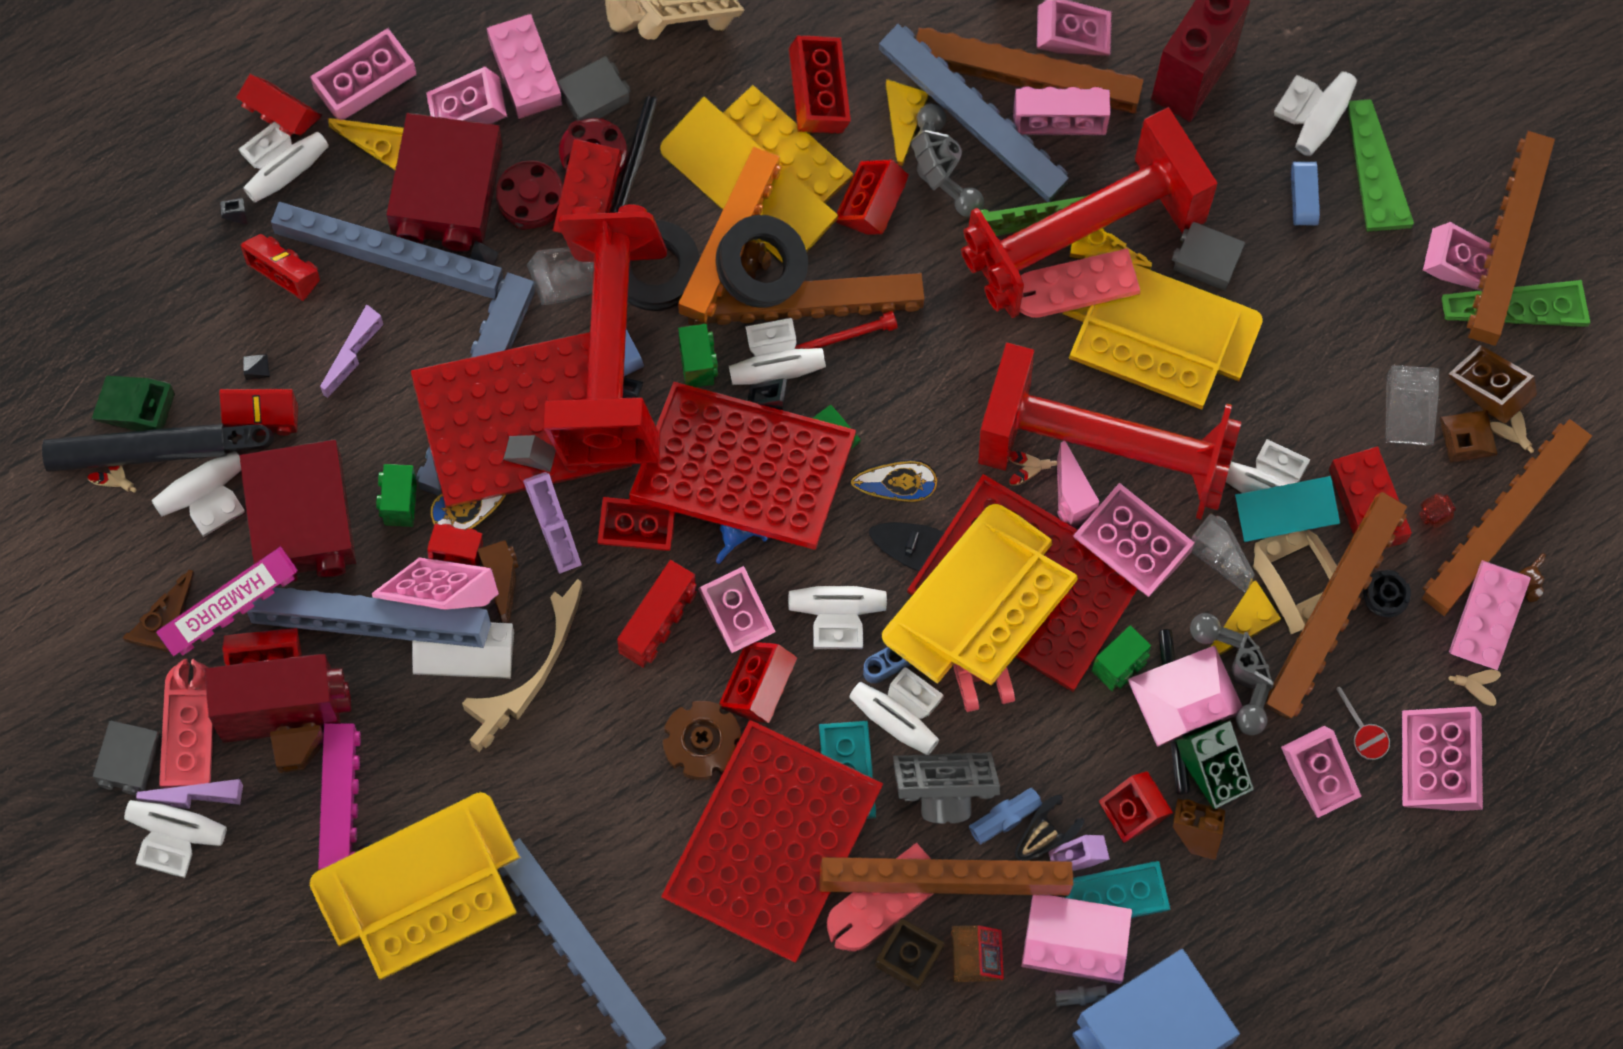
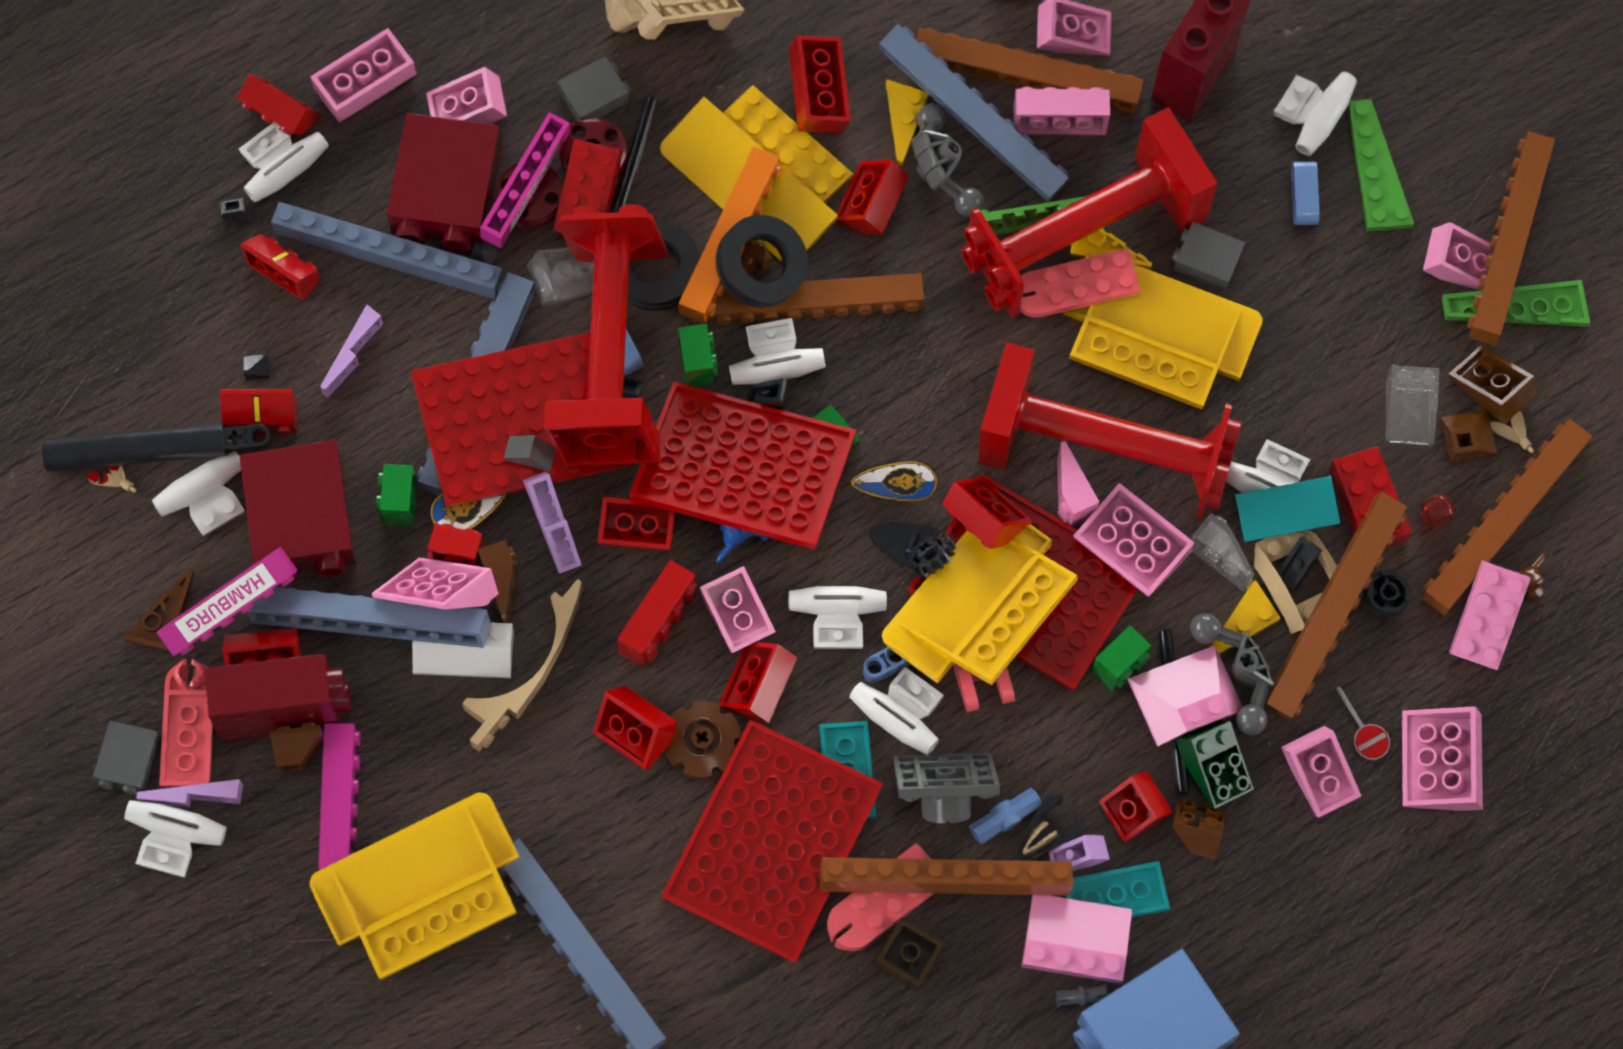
dark green slope [91,376,175,431] -> none
yellow wing [328,118,404,170] -> none
bright pink brick [487,14,562,119] -> none
red piece [795,311,898,349] -> none
clear orange slope [951,925,1004,982] -> none
piece [1009,451,1058,486] -> none
tan piece [1449,670,1501,706] -> none
none -> dark pink brick [480,112,570,248]
none -> red slope [593,686,678,770]
none -> black gear [905,533,956,578]
none -> red slope [942,476,1032,549]
none -> black plate [1277,537,1322,590]

